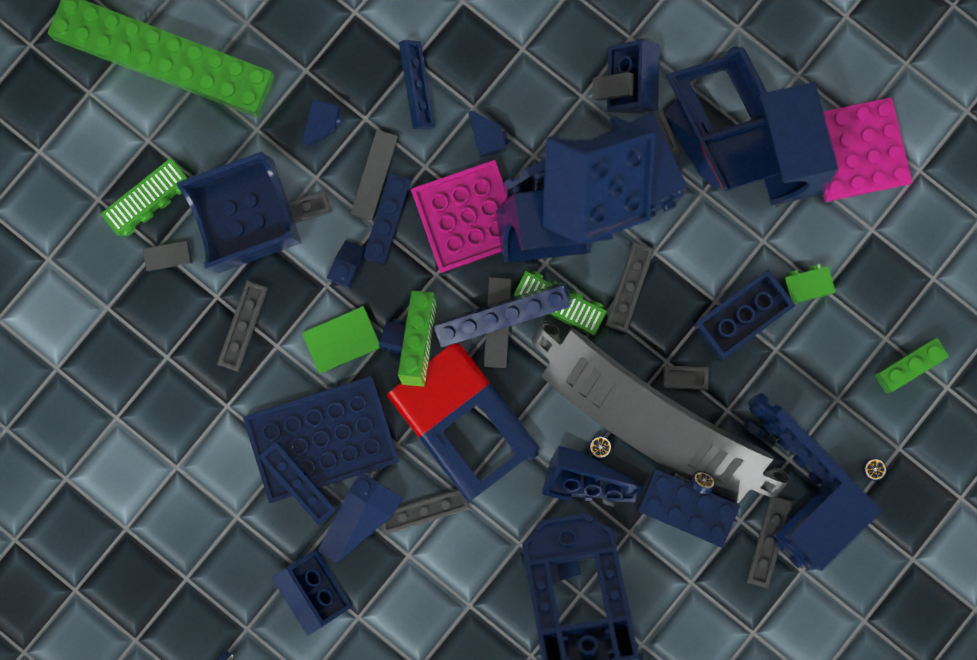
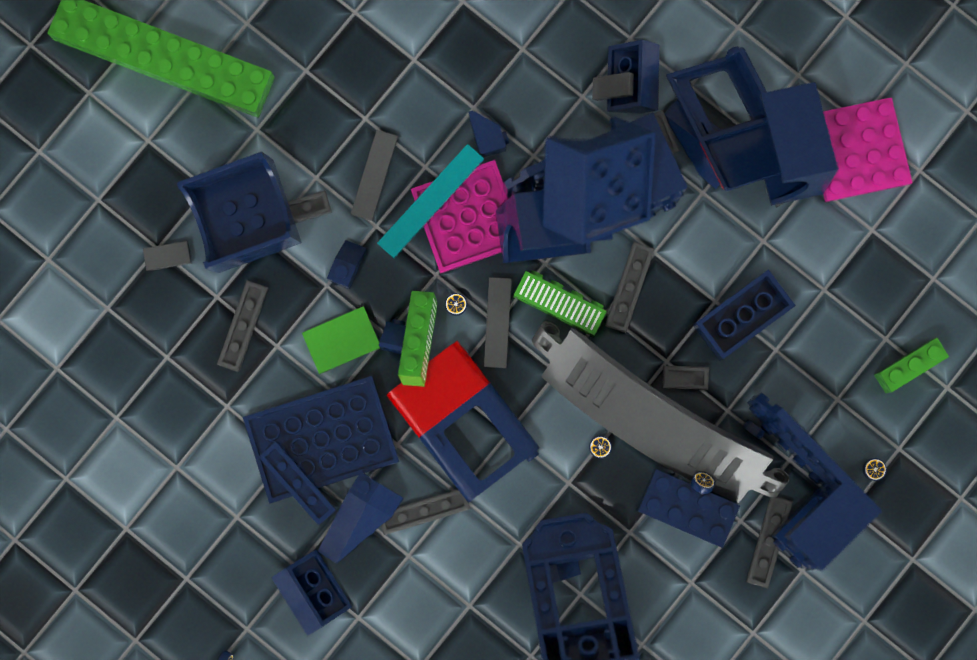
bright green brick [101,158,188,238] -> none
dark blue slope [302,100,343,148] -> none
dark blue plate [363,173,411,265] -> none
dark blue plate [399,40,435,129] -> none
dark blue brick [434,281,572,347] -> none
dark blue wedge [542,445,644,502] -> none
bright green brick [781,264,835,304] -> none
none -> teal tile [377,144,484,259]
none -> tile [445,293,467,316]

